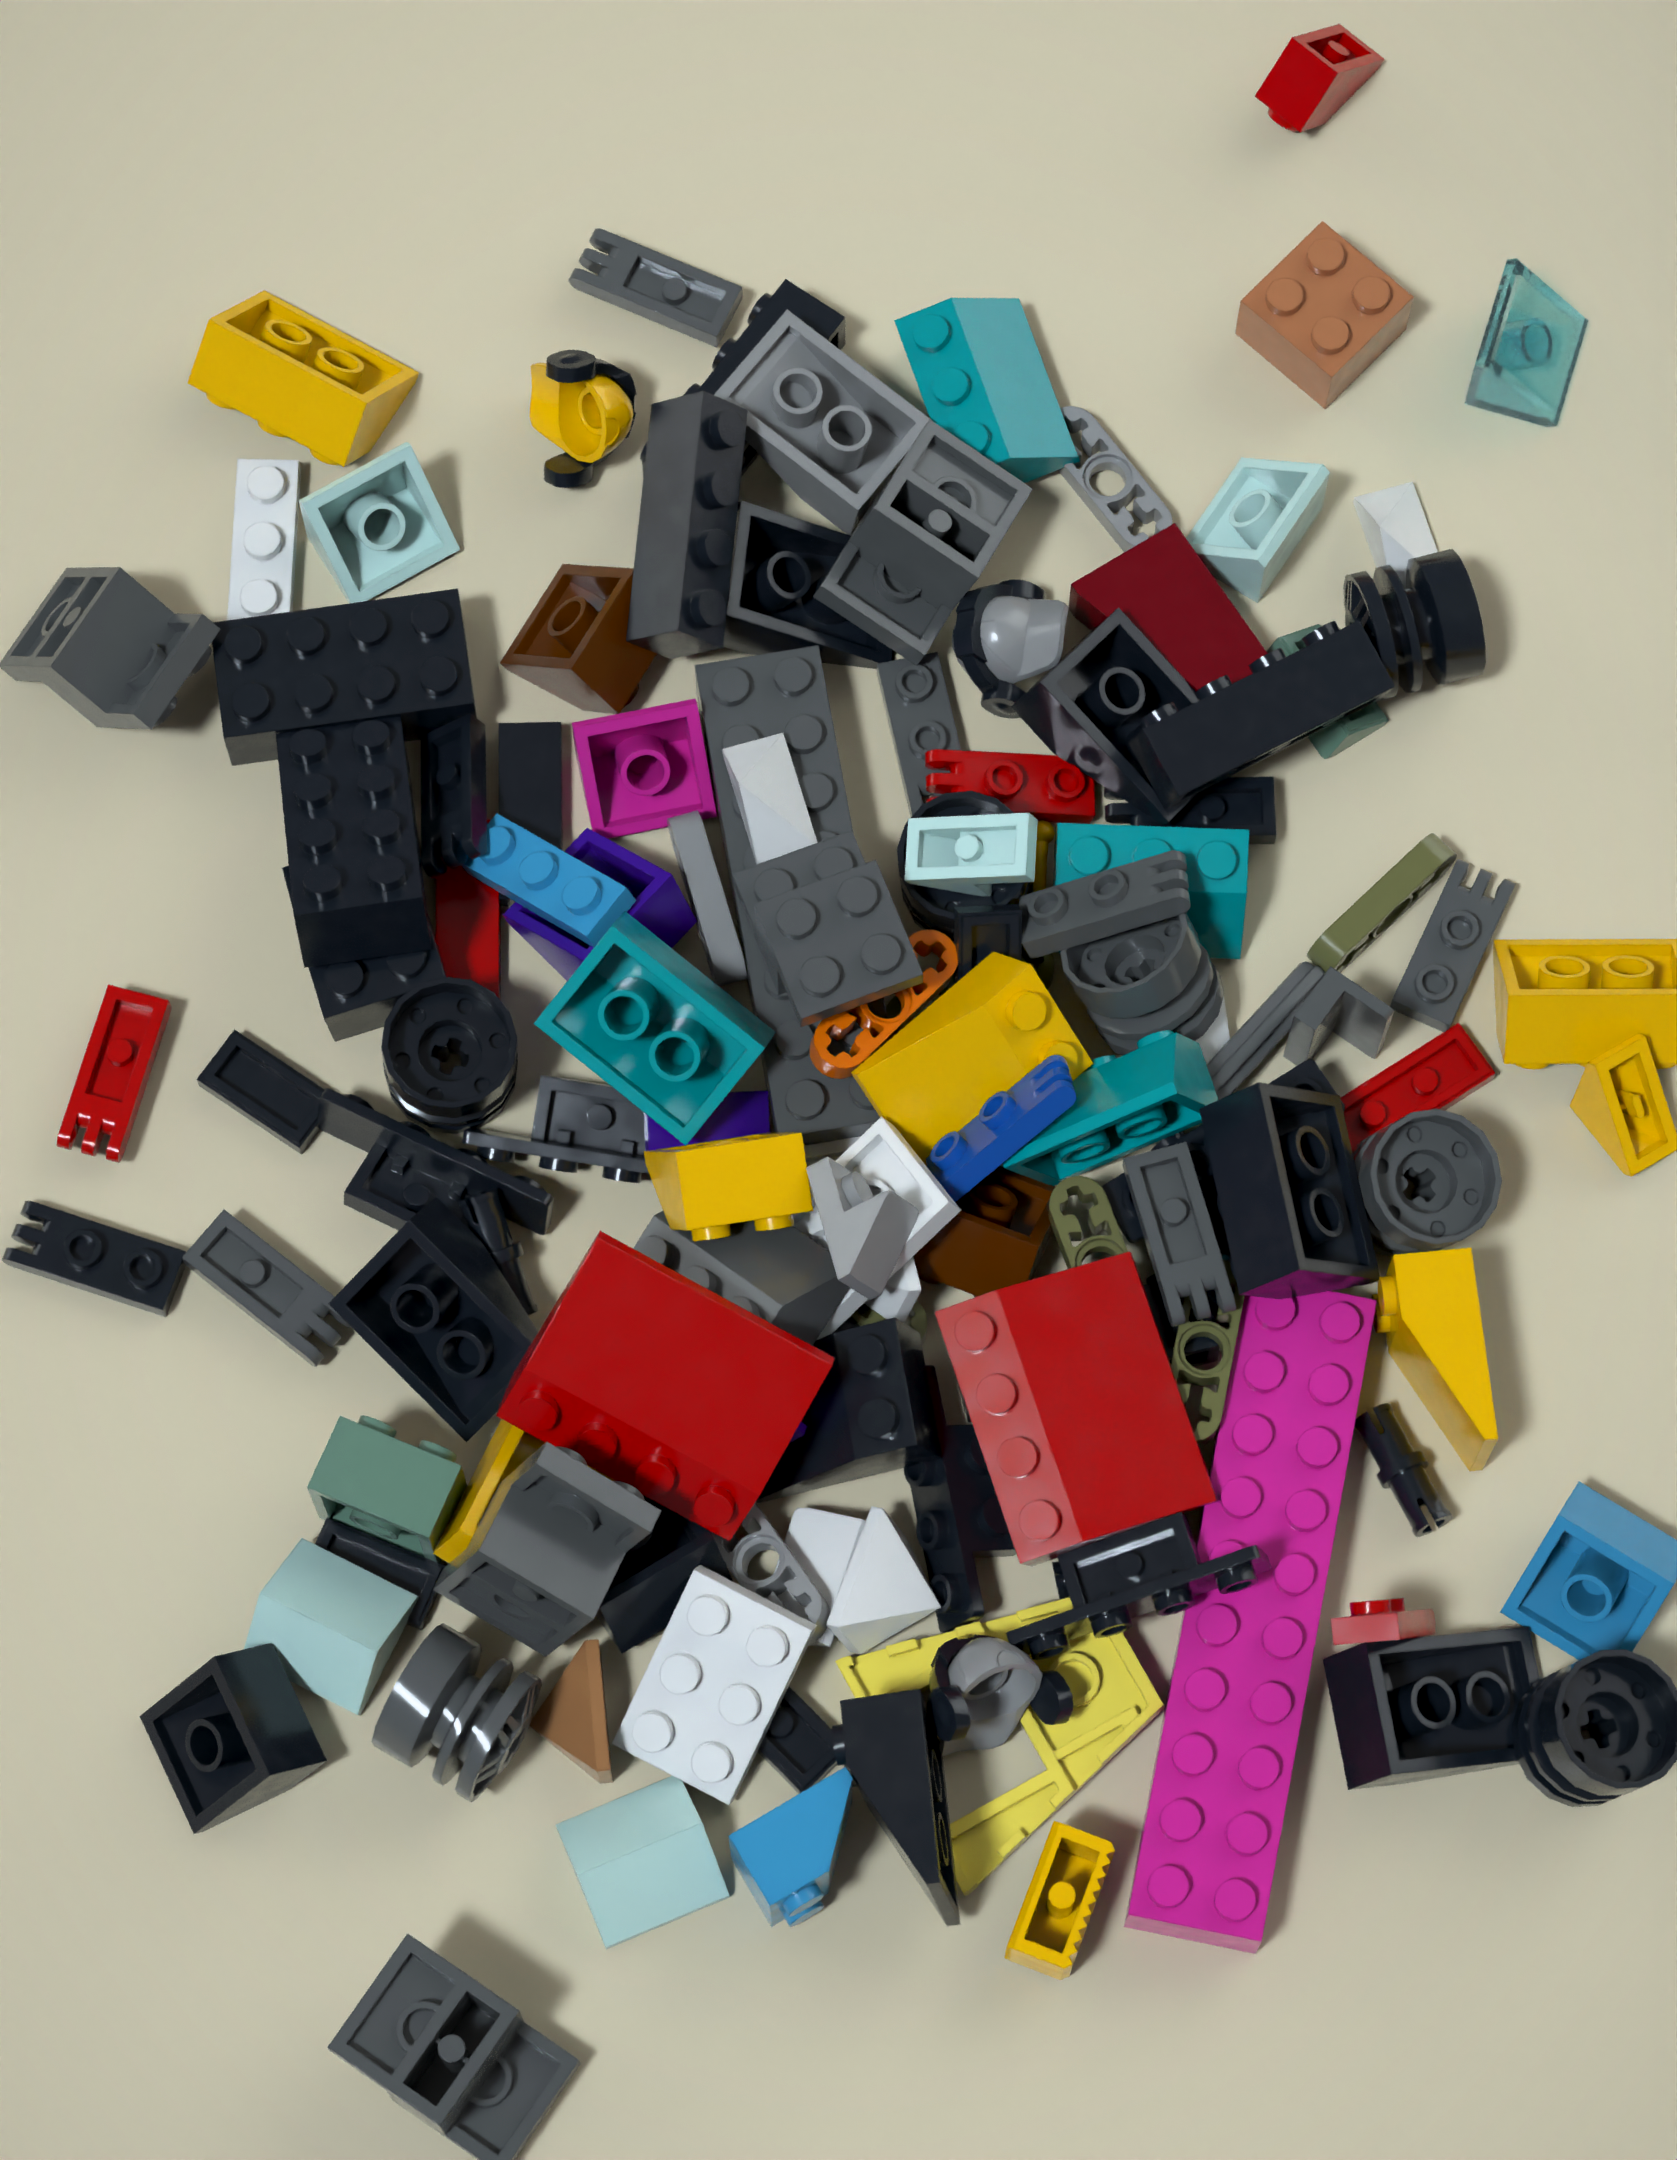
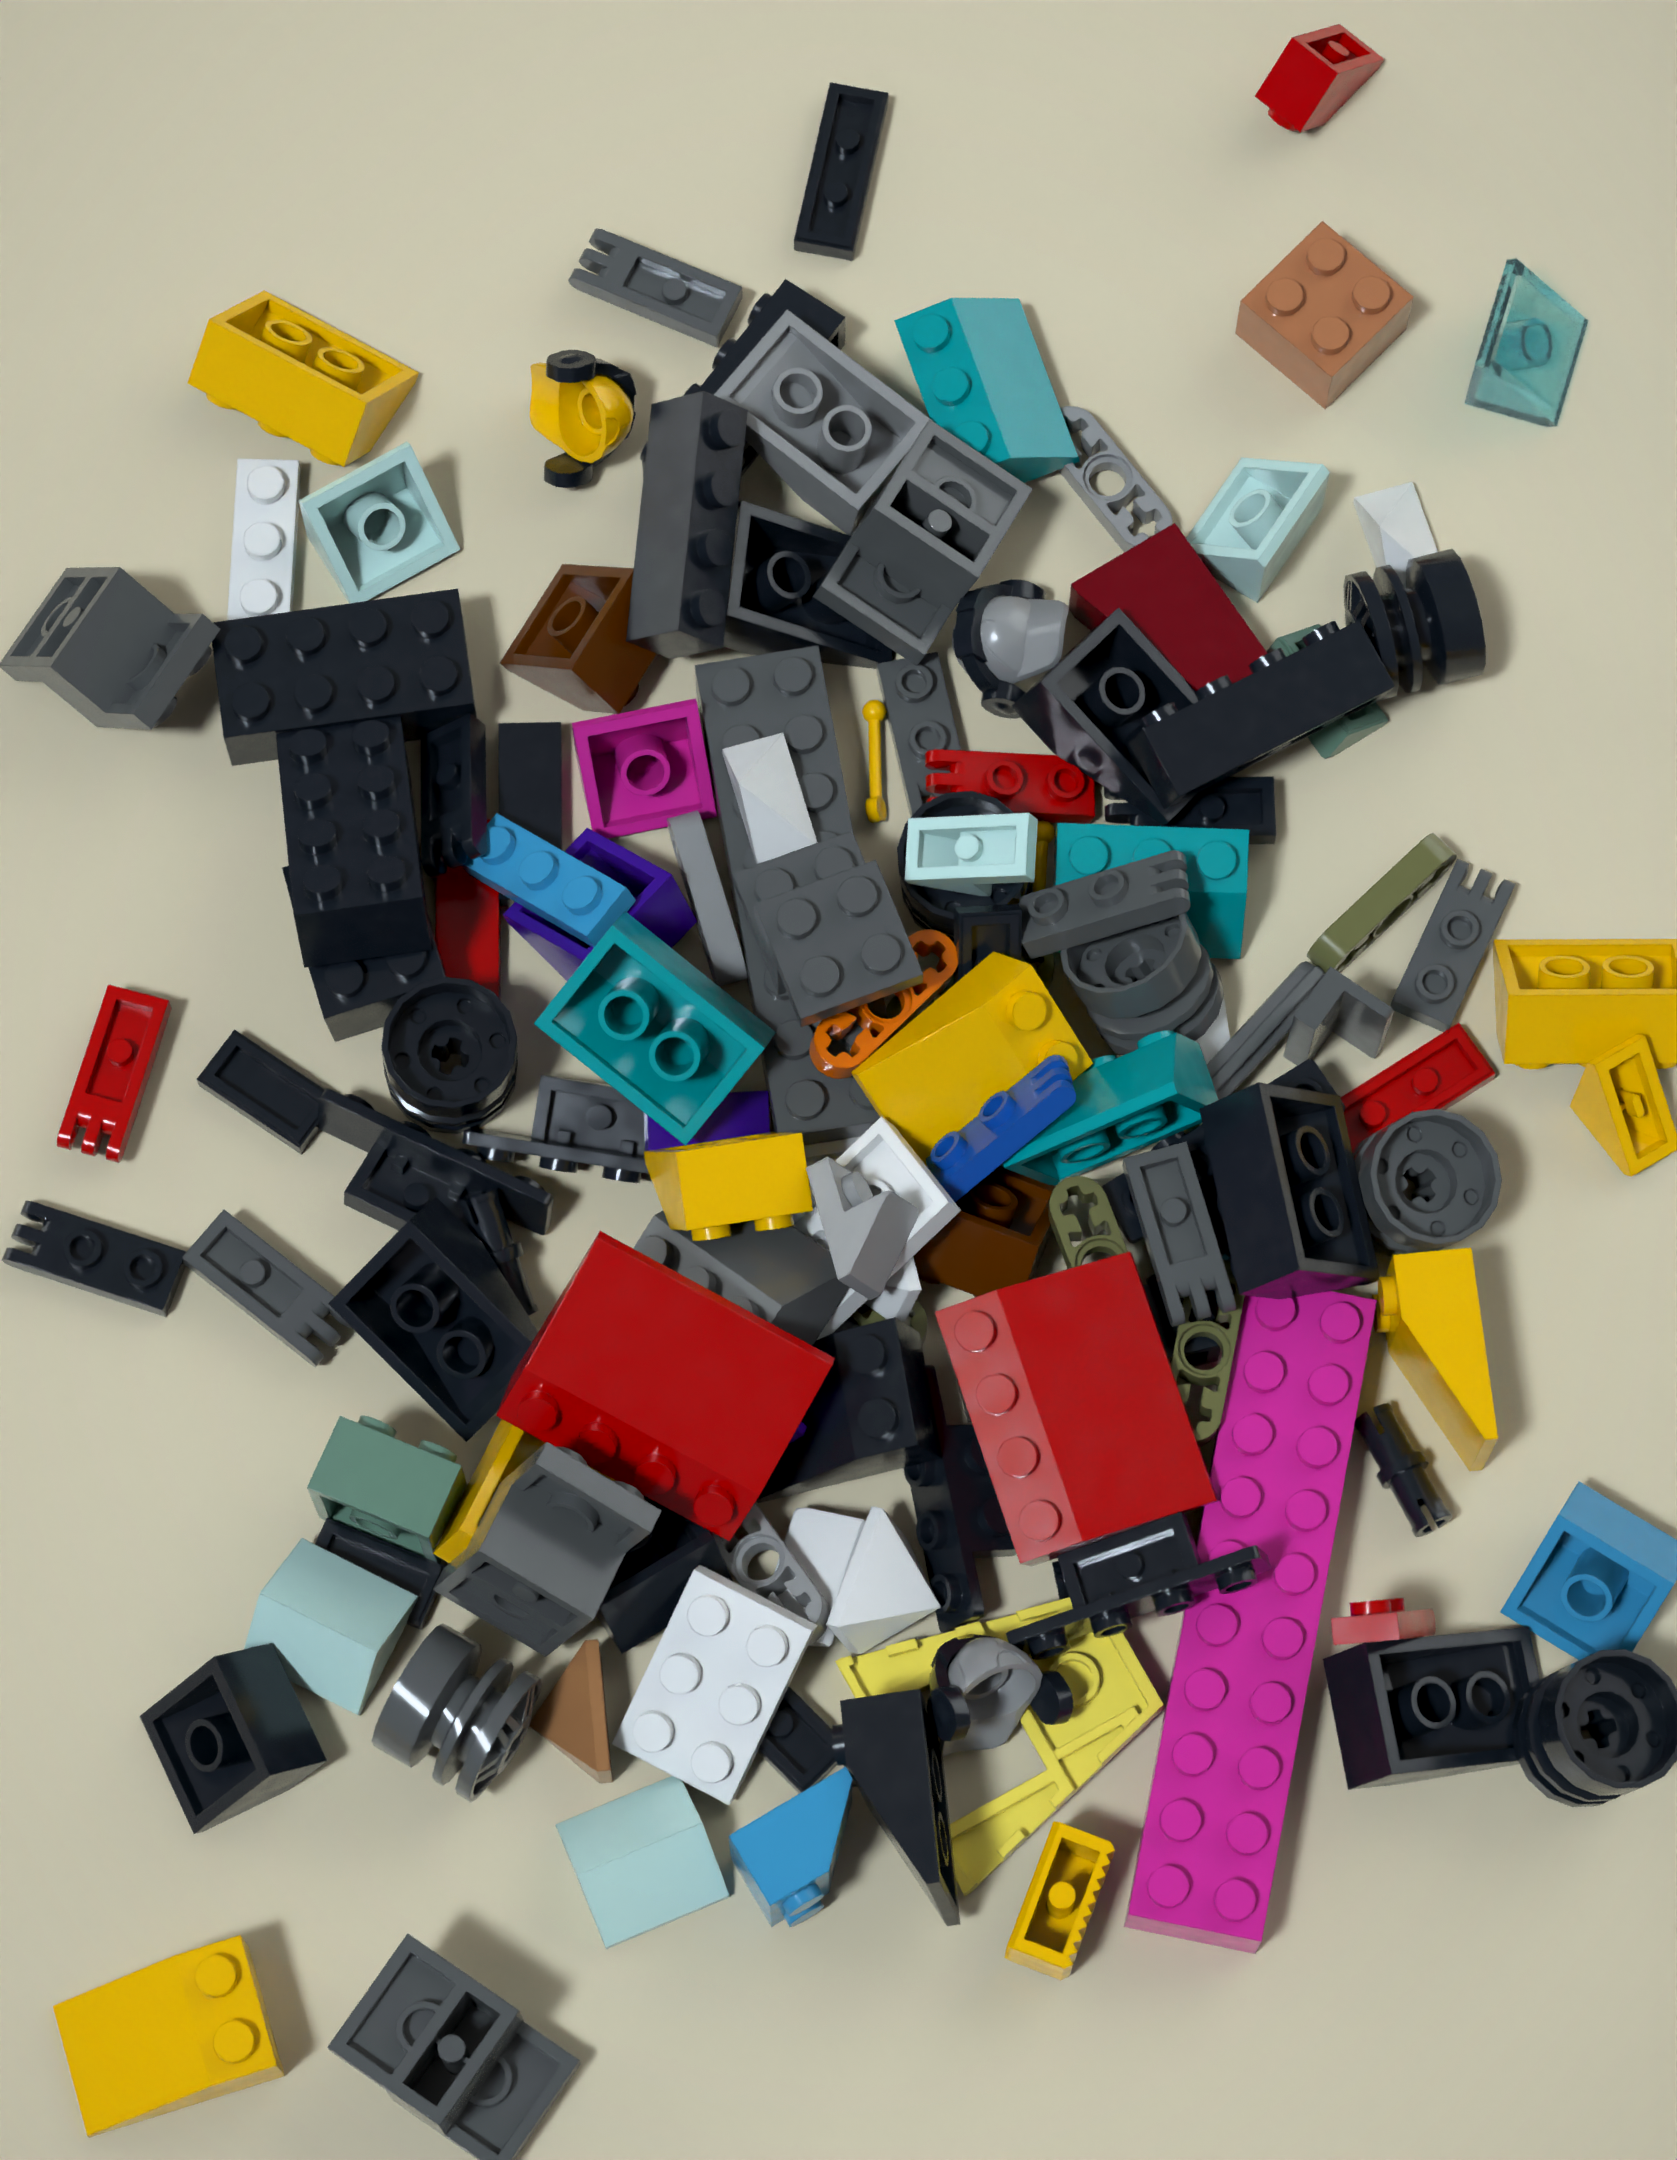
none -> yellow slope [53,1935,285,2138]
none -> black tile [794,82,889,261]
none -> yellow hinge [862,700,887,823]

